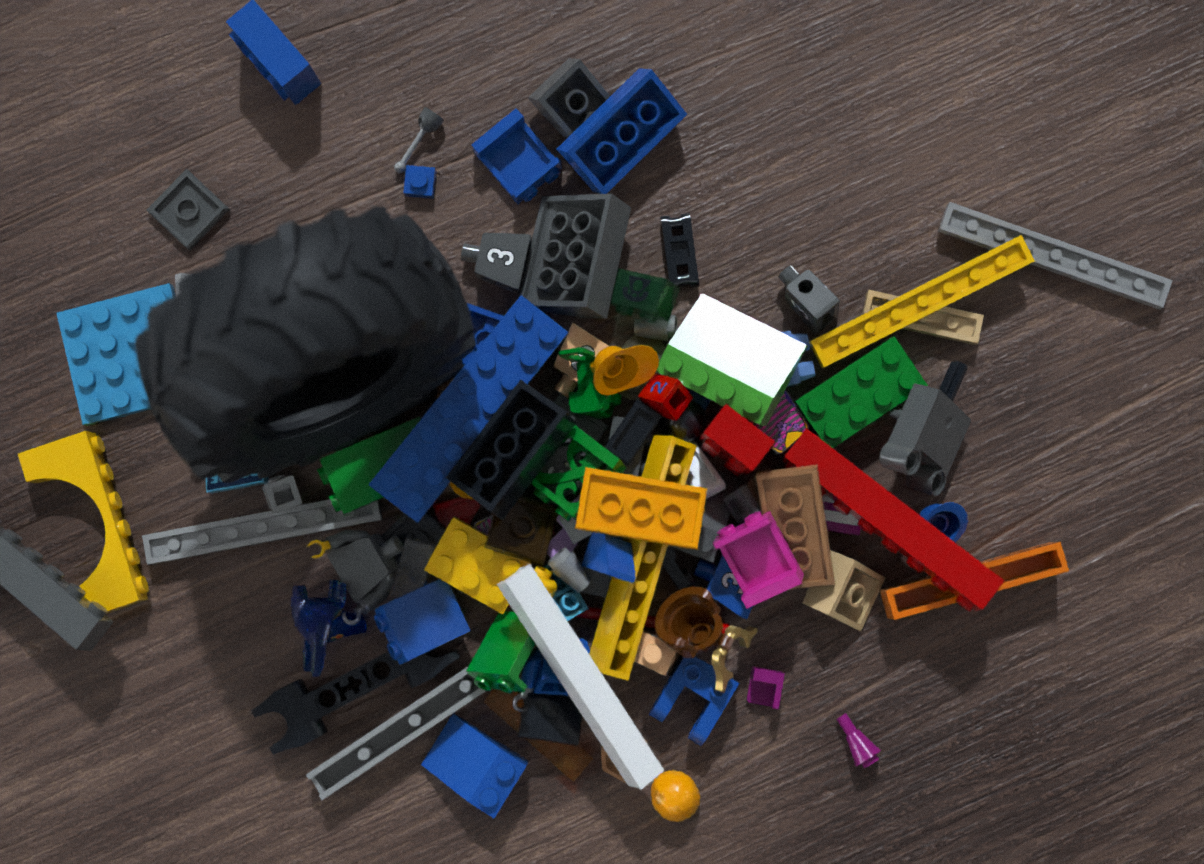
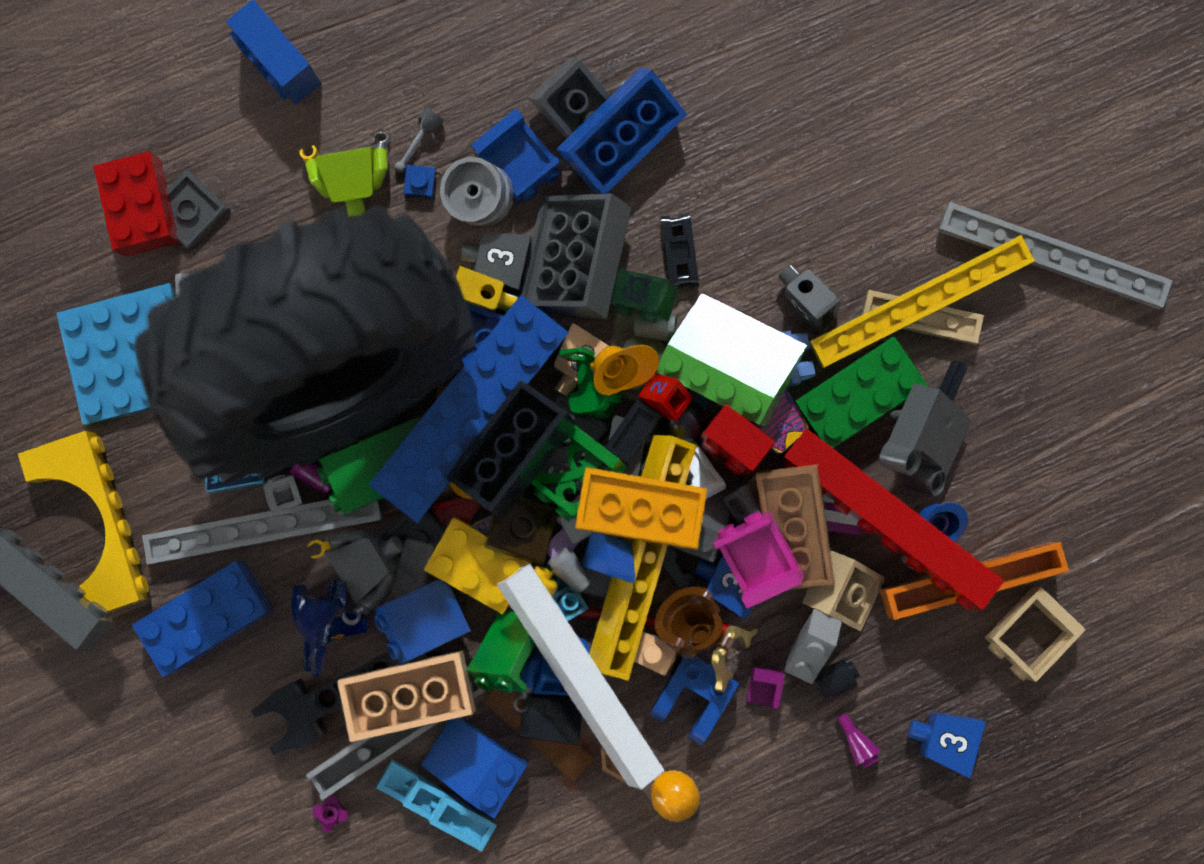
none -> red brick [93,151,180,257]
none -> blue brick [132,561,275,677]
none -> magenta cone [290,460,331,494]
none -> lime torso [300,132,390,217]
none -> magenta plate [312,795,348,832]
none -> light nougat brick [337,651,476,742]
none -> medium azure slope [376,759,497,852]
none -> light grey wheel [440,157,514,227]
none -> yellow torso [456,266,518,312]
none -> light grey brick [784,609,842,684]
none -> black brick [815,658,861,699]
none -> blue torso [907,712,986,778]
none -> tan window [984,587,1086,682]

